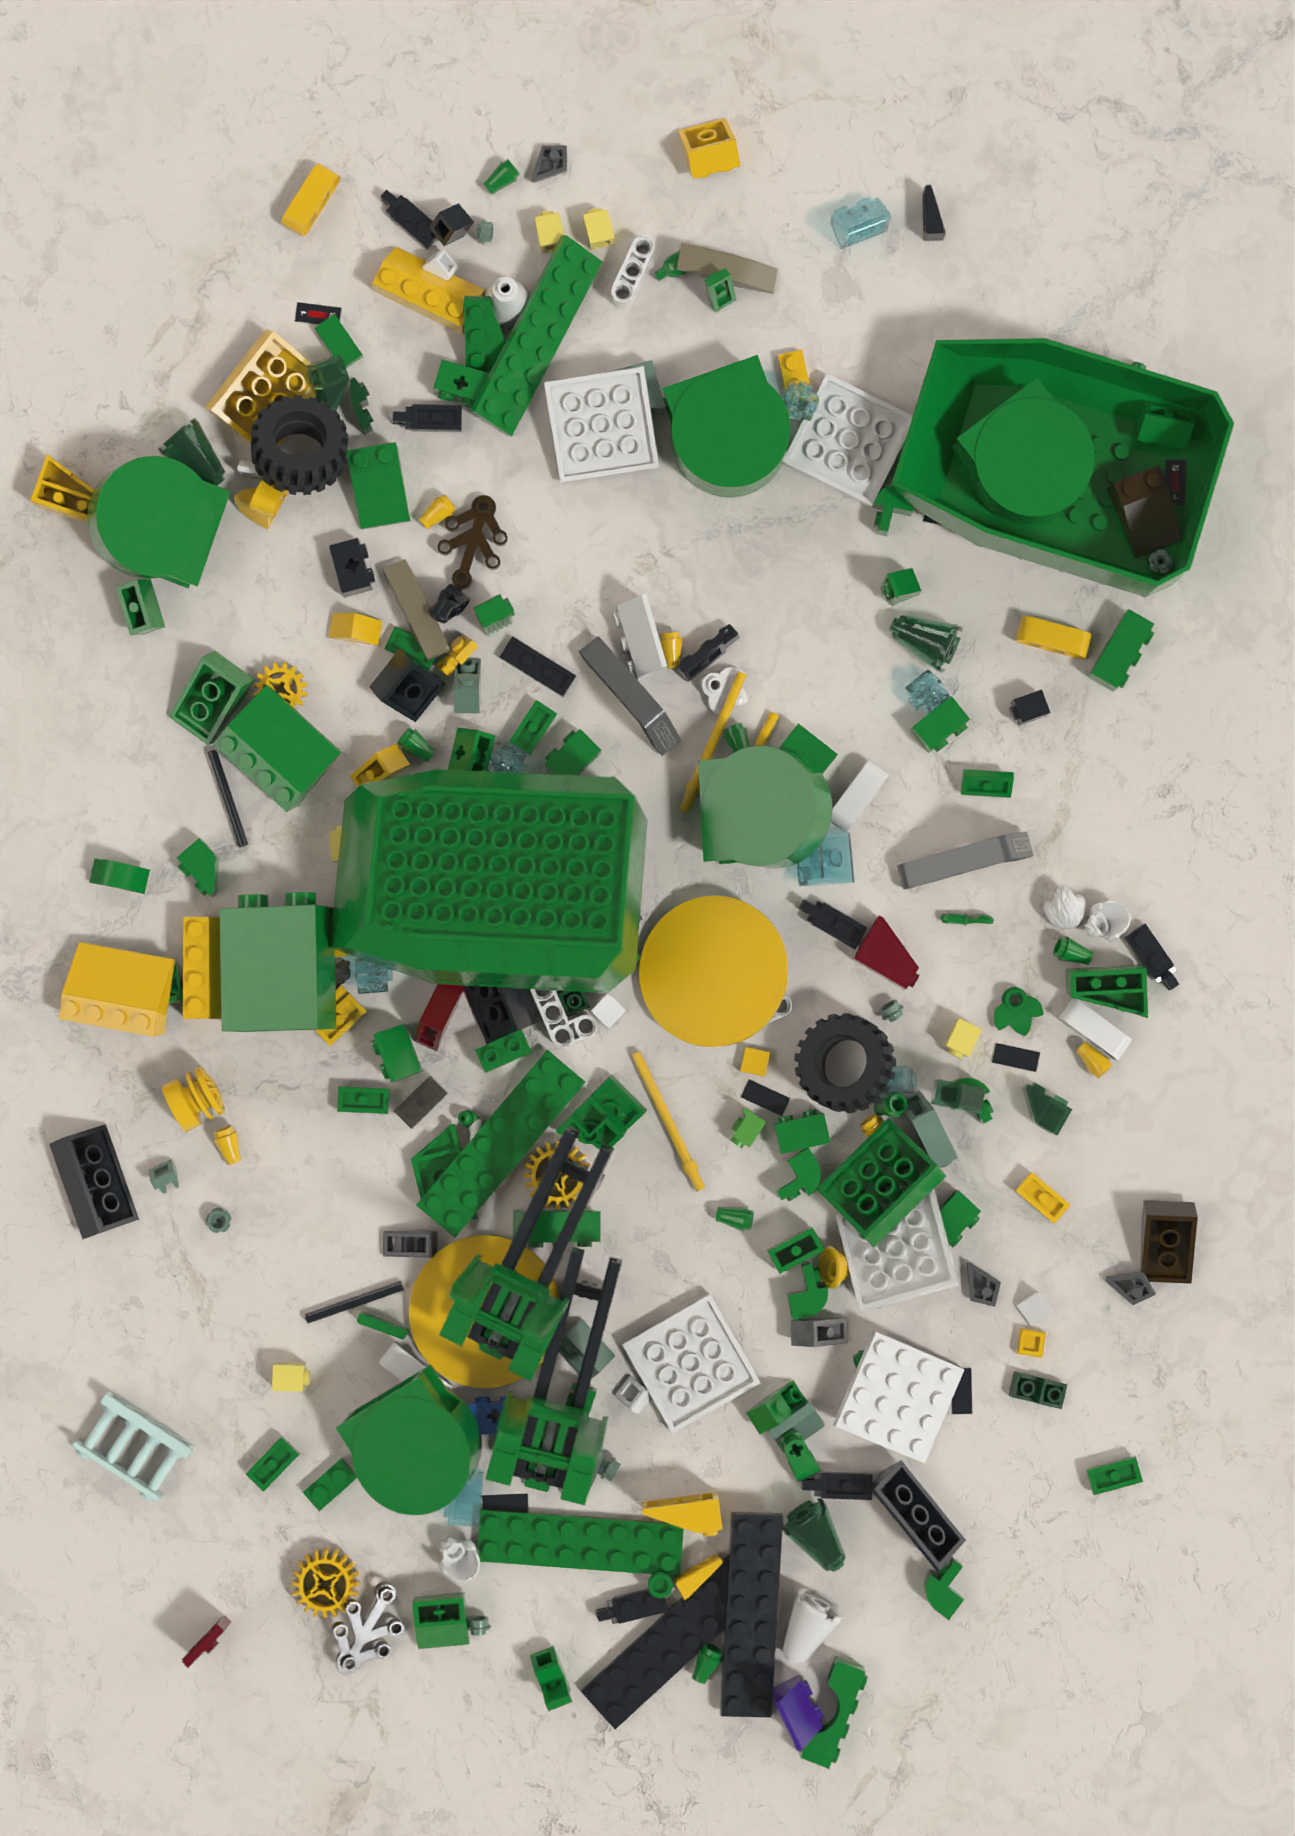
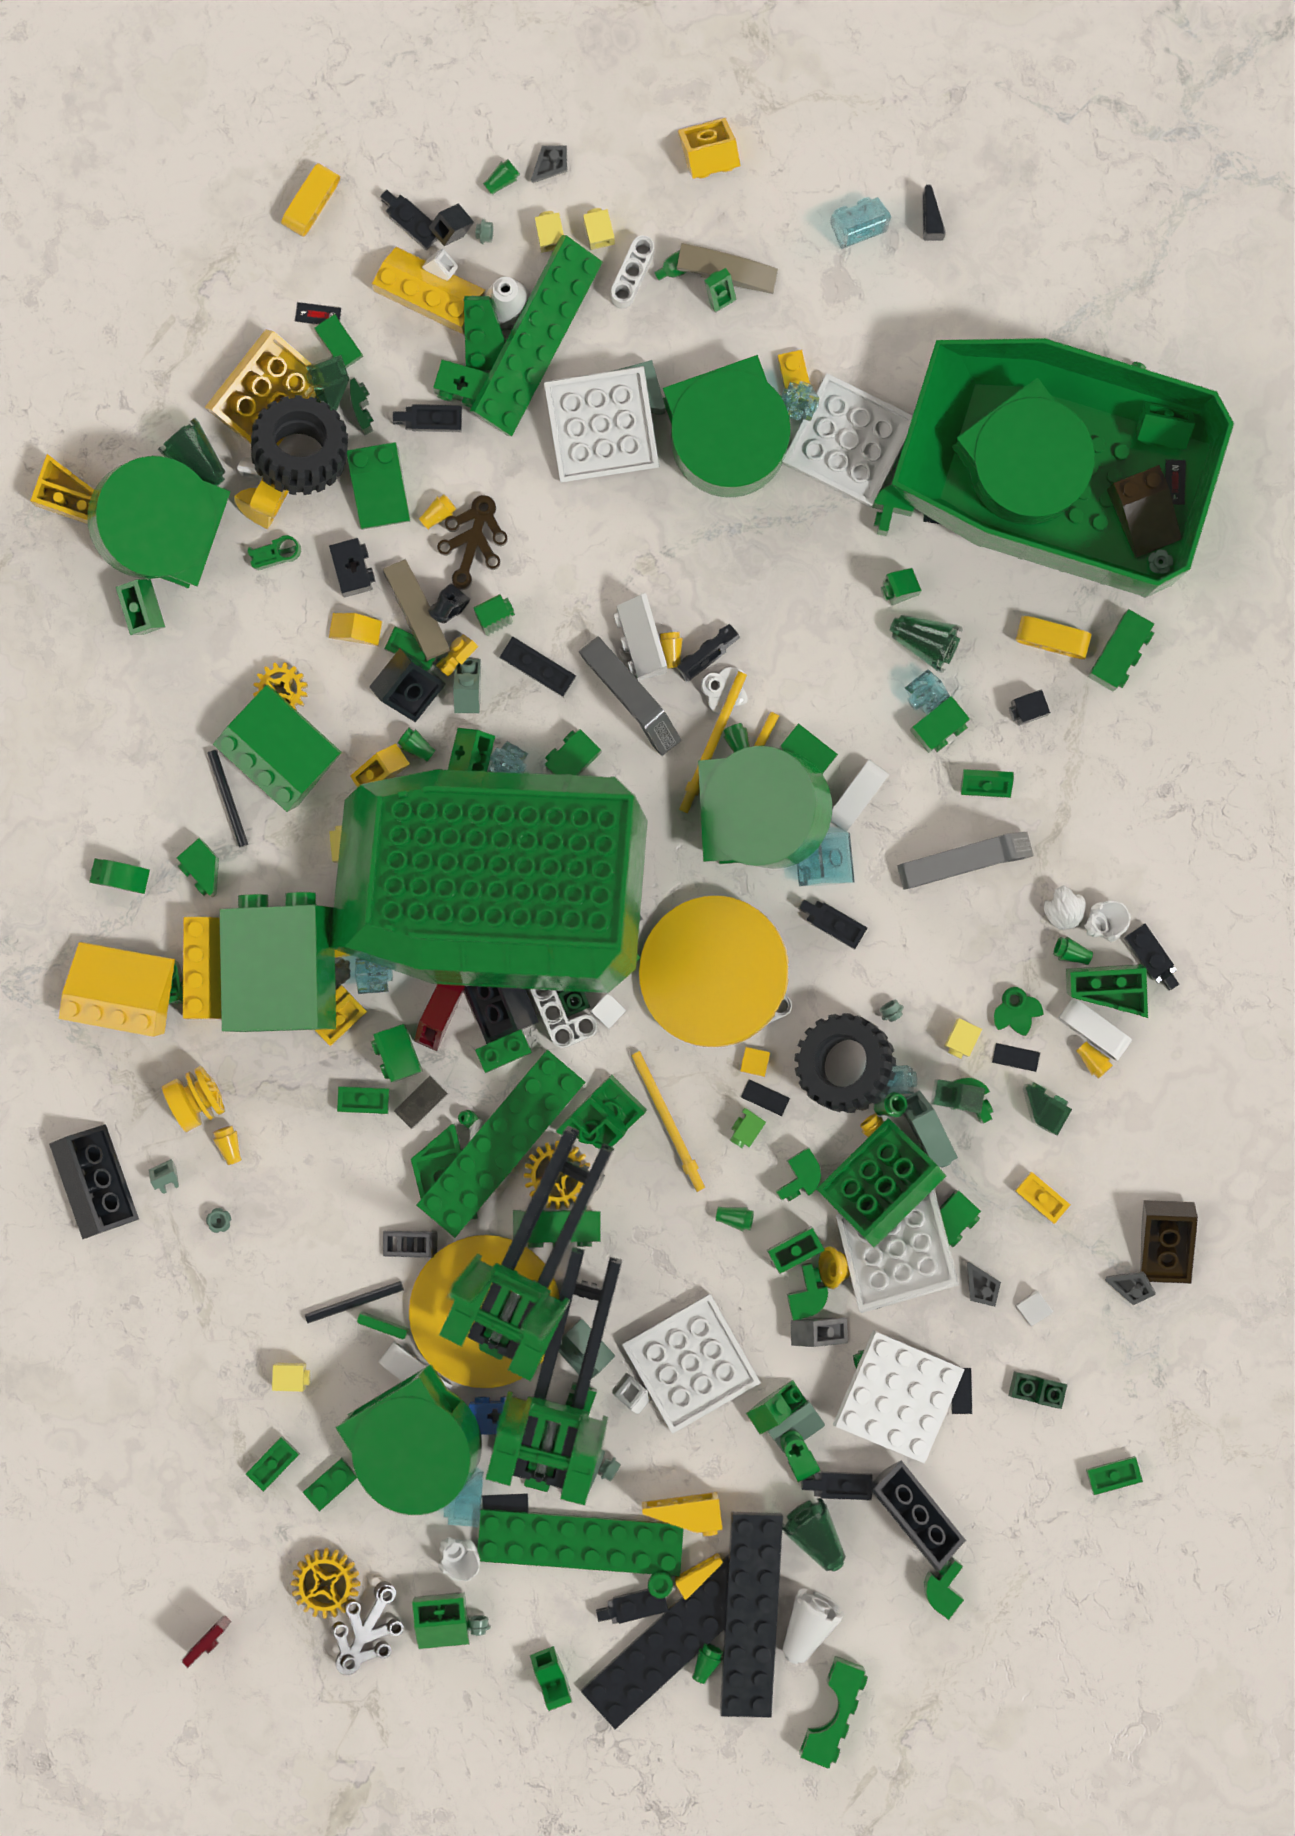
light aqua fence [72,1392,195,1502] -> none
green slope [169,651,255,746] -> none
green plate [509,700,558,756] -> none
dark purple slope [772,1675,824,1752] -> none
green brick [773,1109,831,1154] -> none
dark red slope [852,915,920,990] -> none
green piece [940,913,994,926] -> none
yellow tile [1016,1328,1046,1358] -> none
none -> green piece [248,535,301,570]

